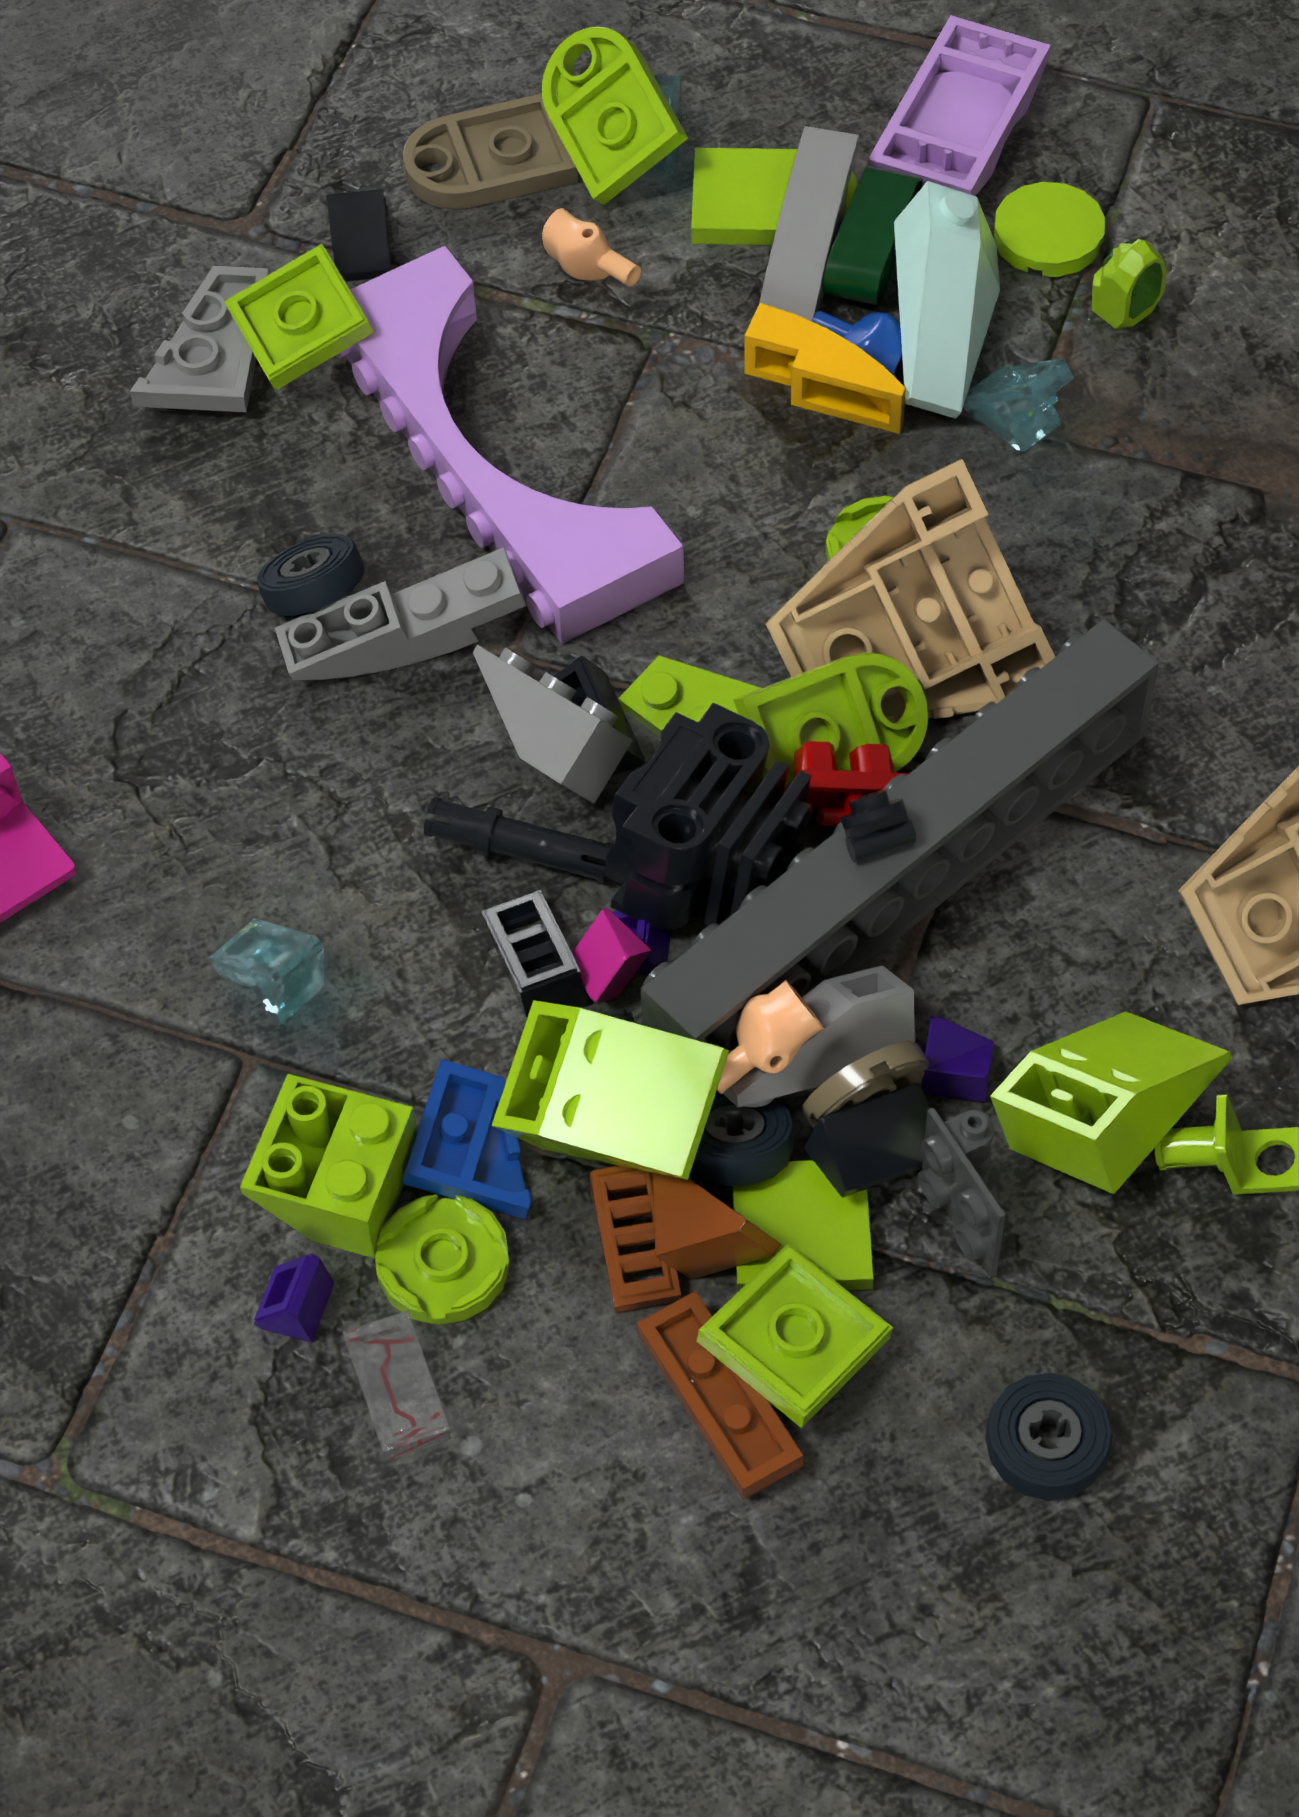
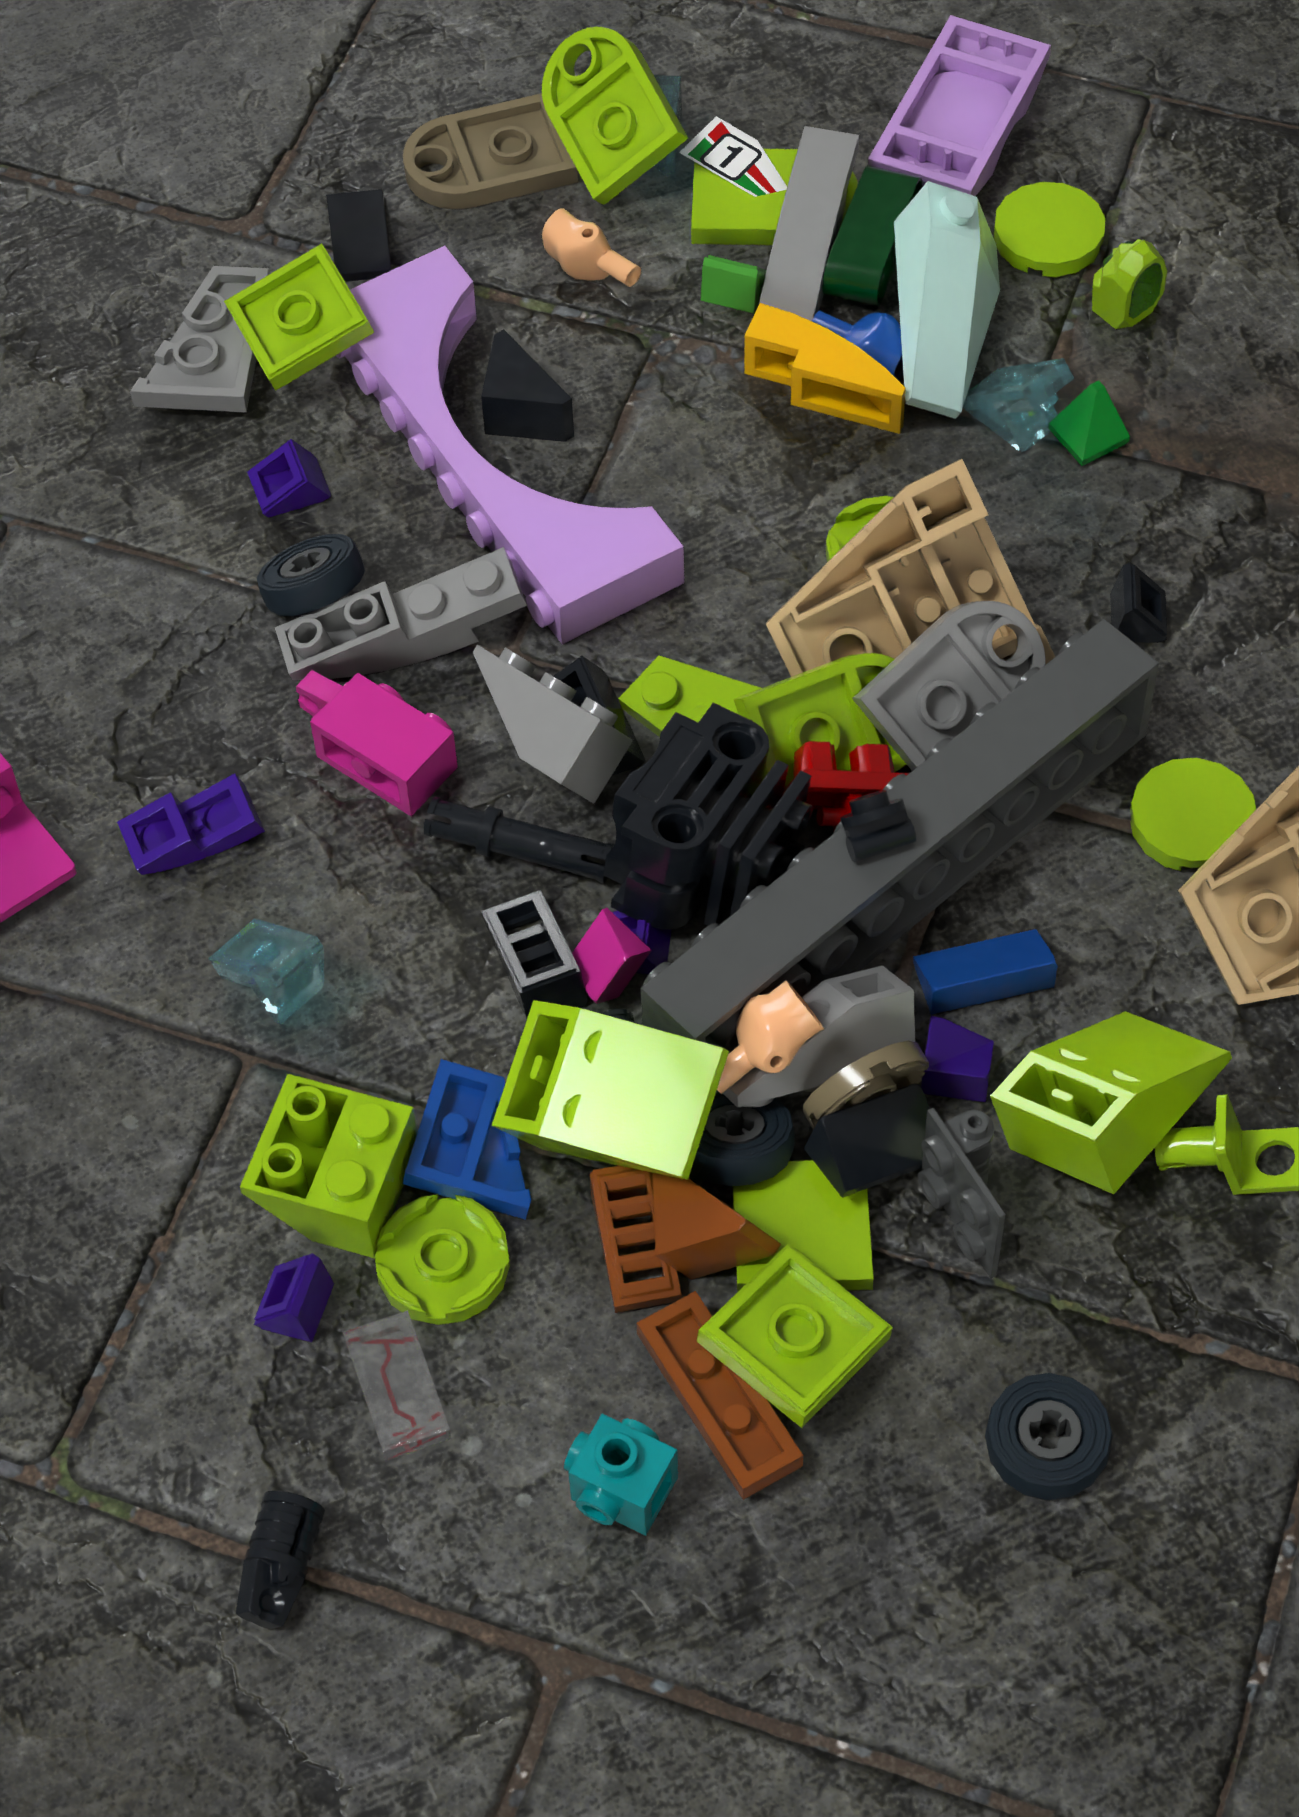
none -> dark purple slope [117,773,265,875]
none -> black hinge [236,1491,325,1629]
none -> dark purple slope [247,439,331,518]
none -> dark pink hinge [296,670,458,817]
none -> black slope [481,329,574,442]
none -> teal brick [564,1414,678,1536]
none -> sticker [679,116,787,197]
none -> bright green slope [701,255,766,314]
none -> light grey tile [852,601,1046,771]
none -> blue slope [913,929,1058,1015]
none -> green slope [1048,380,1130,466]
none -> black slope [1110,562,1167,643]
none -> lime tile [1130,758,1256,871]

